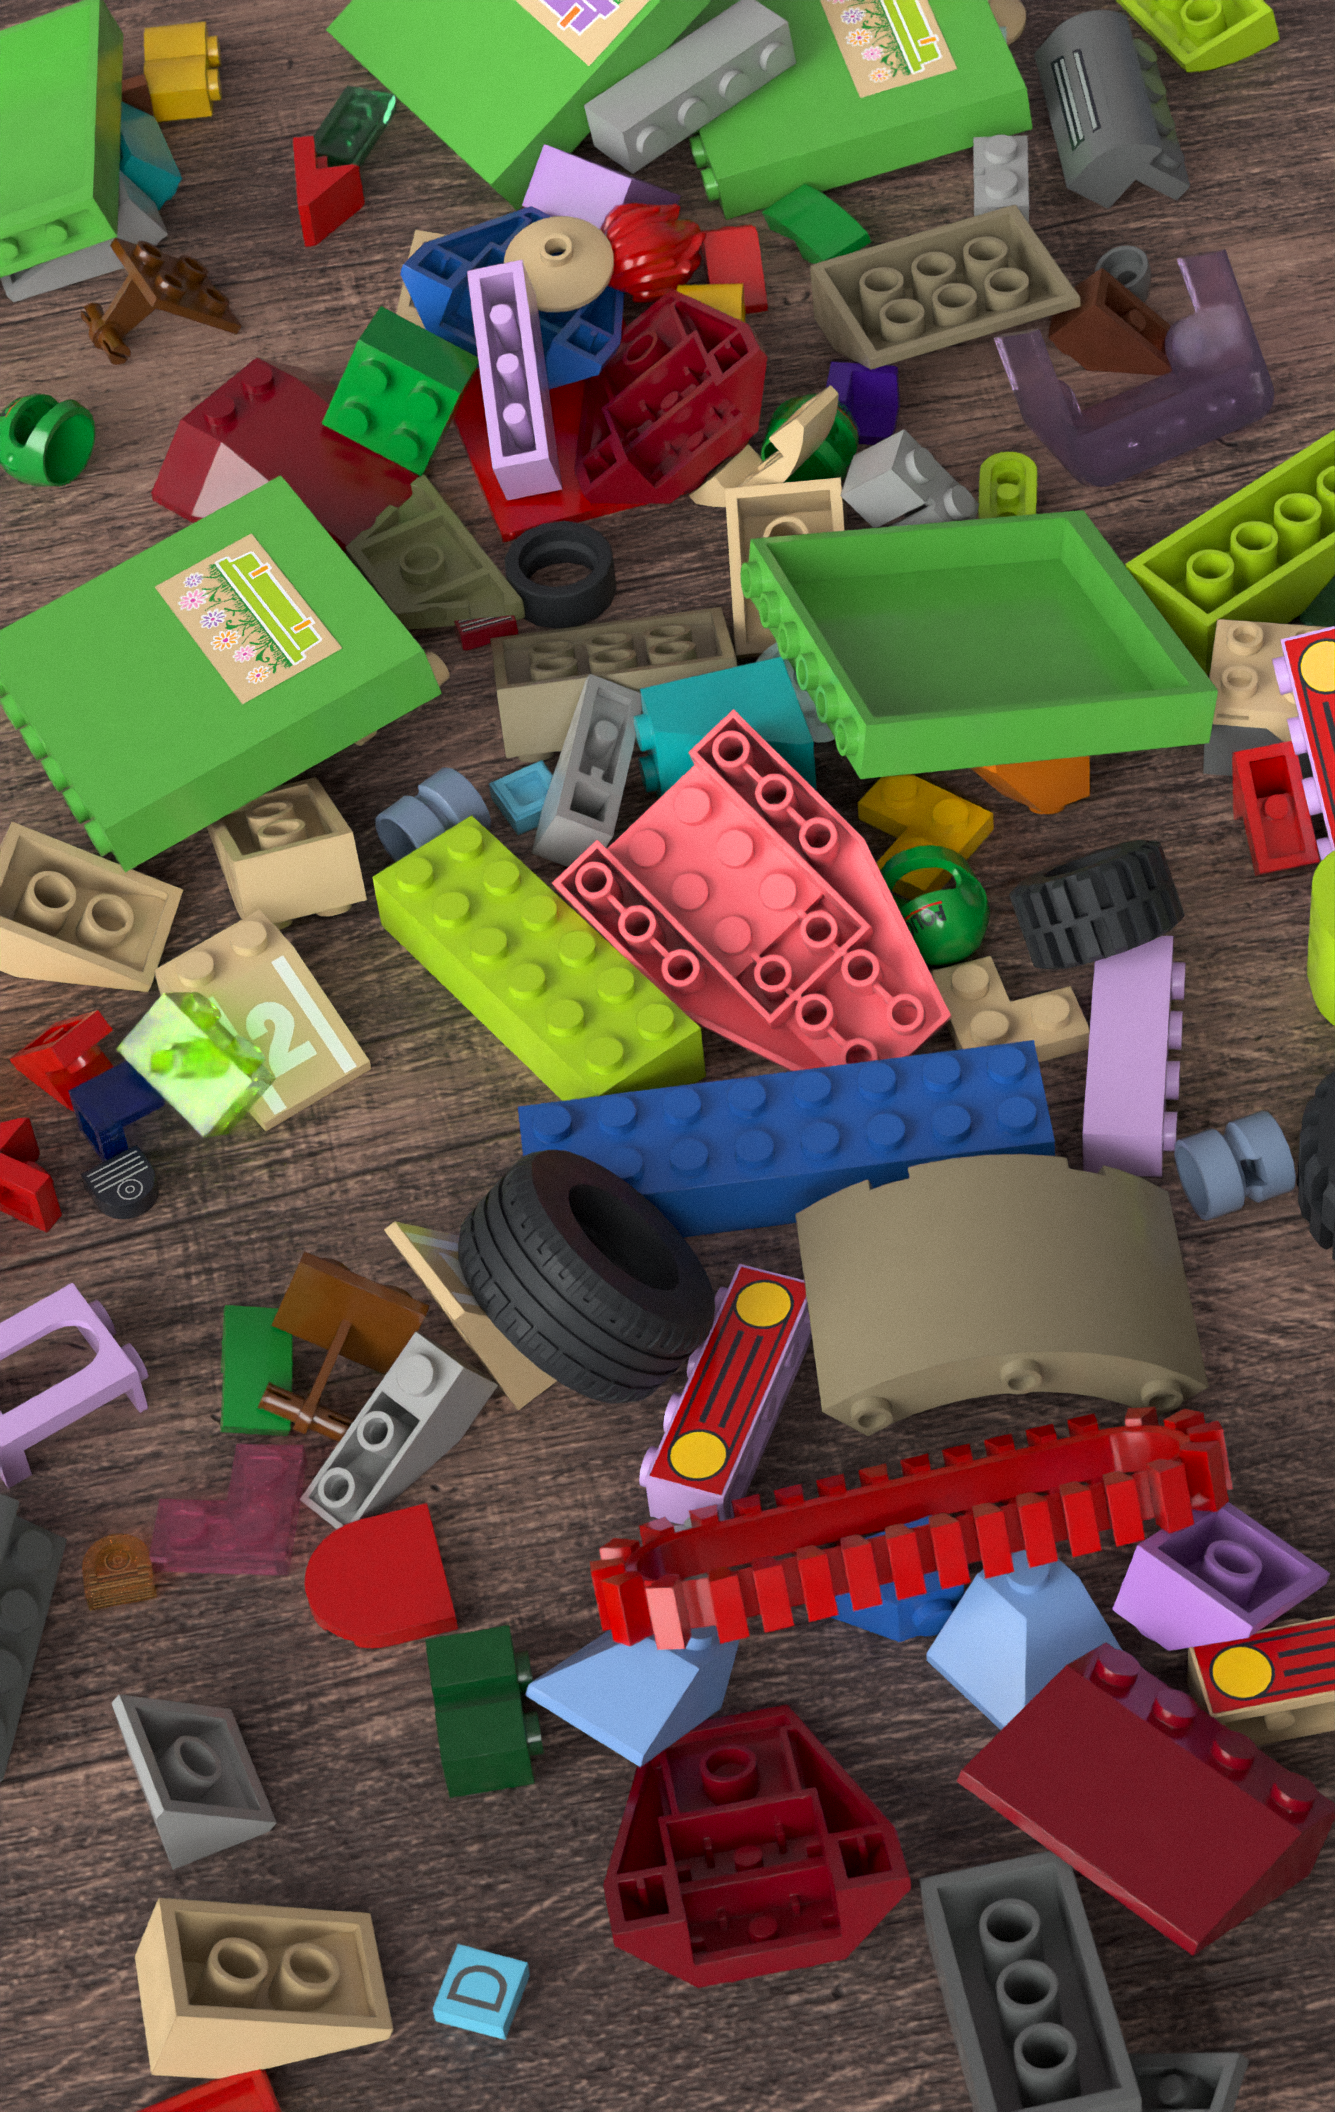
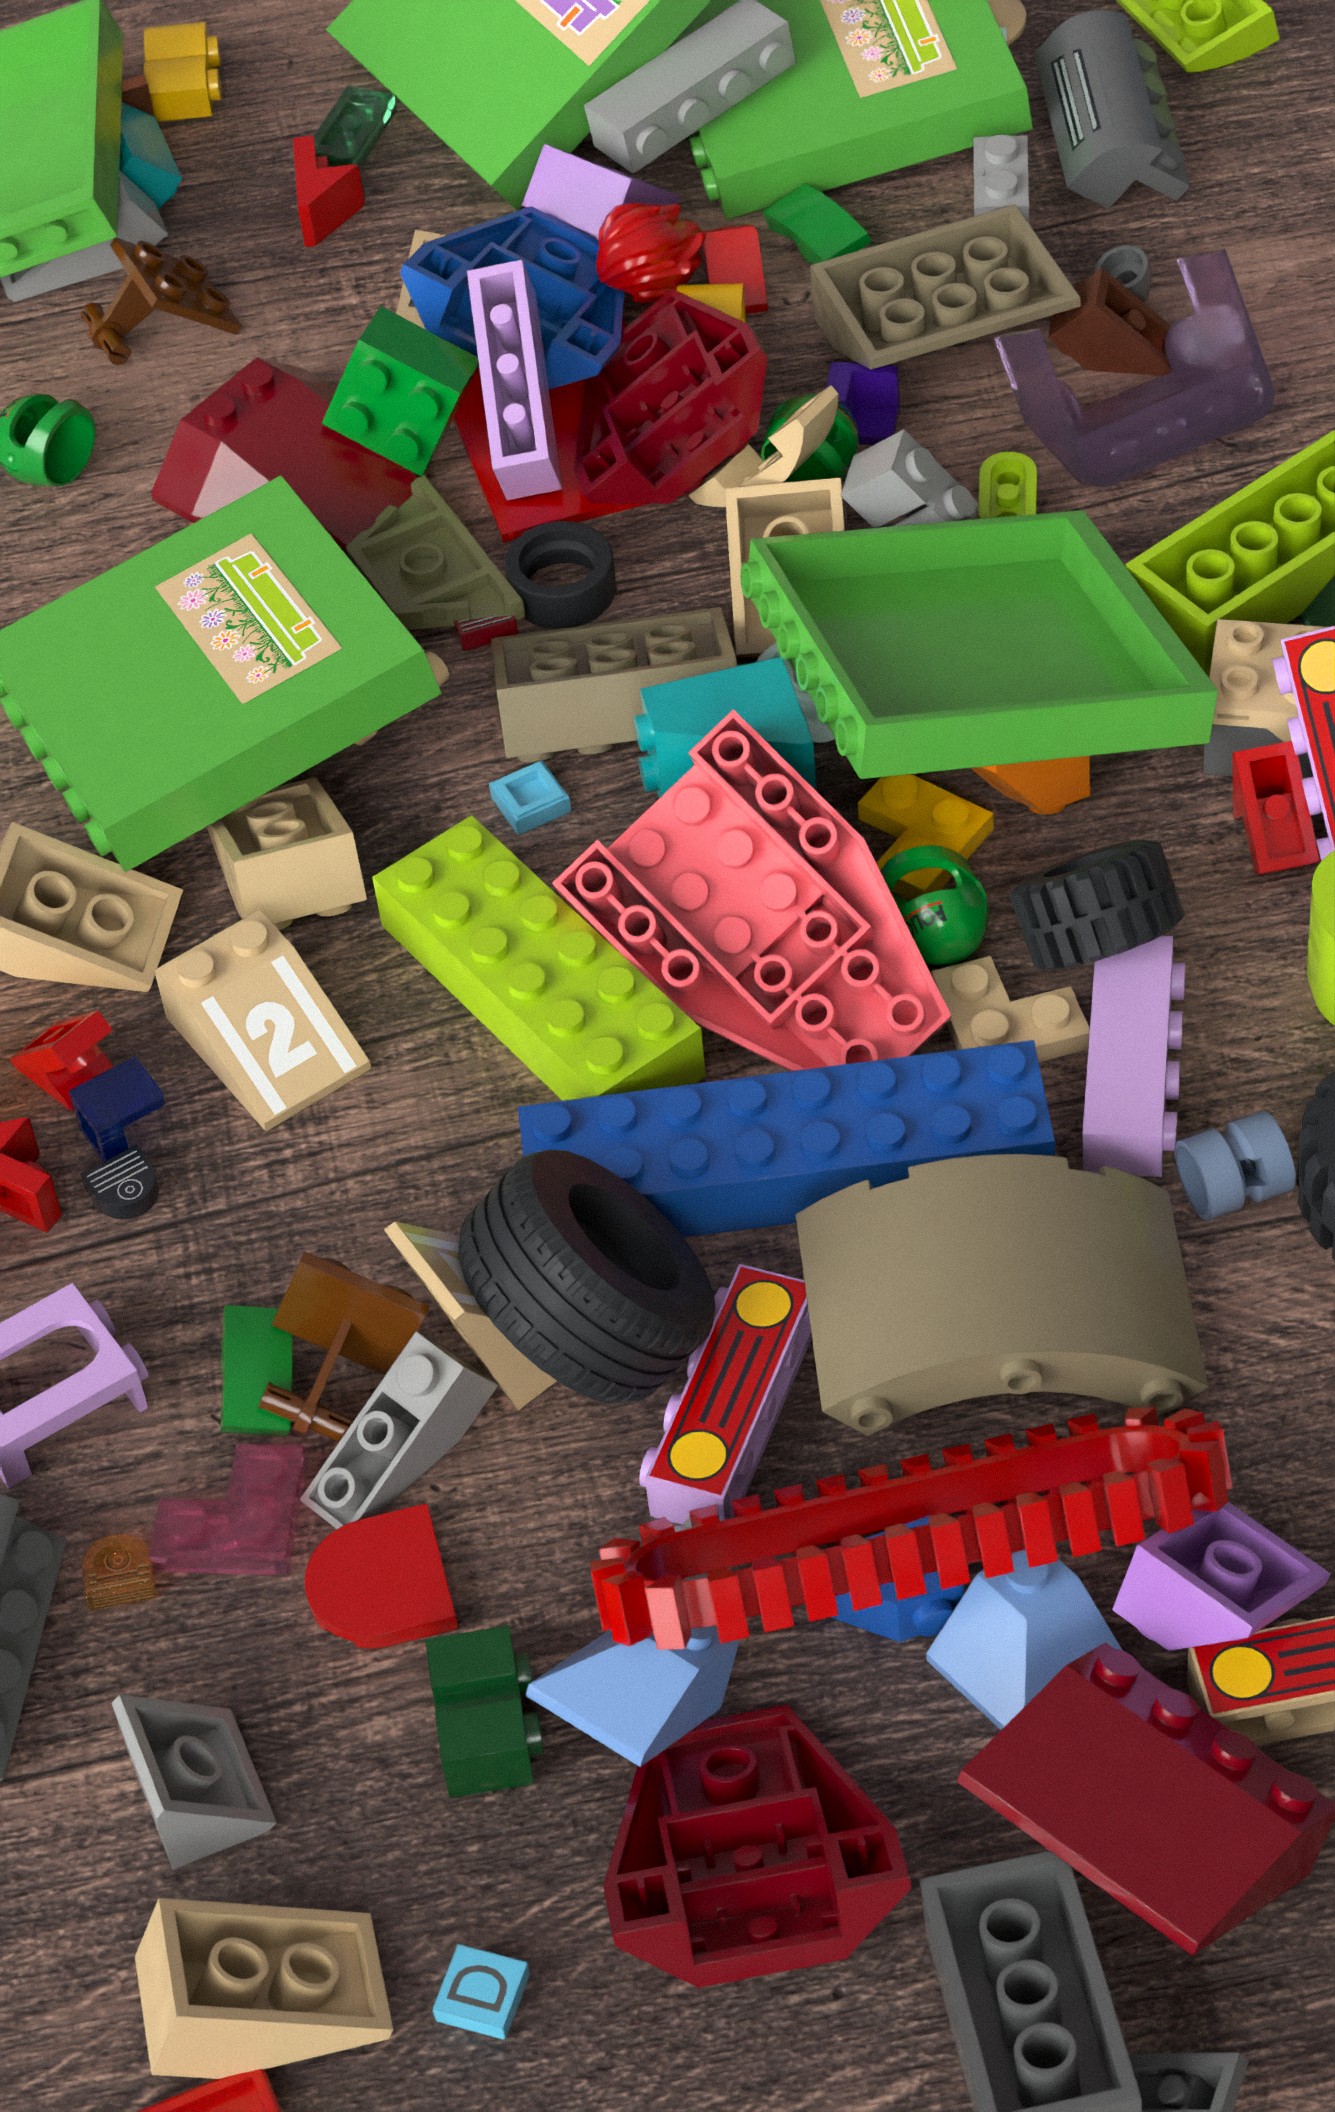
clear neon green brick [116,992,276,1137] -> none
sand blue wheel [375,767,491,863] -> none
tan dish [504,216,614,312] -> none
light grey slope [532,674,642,867] -> none

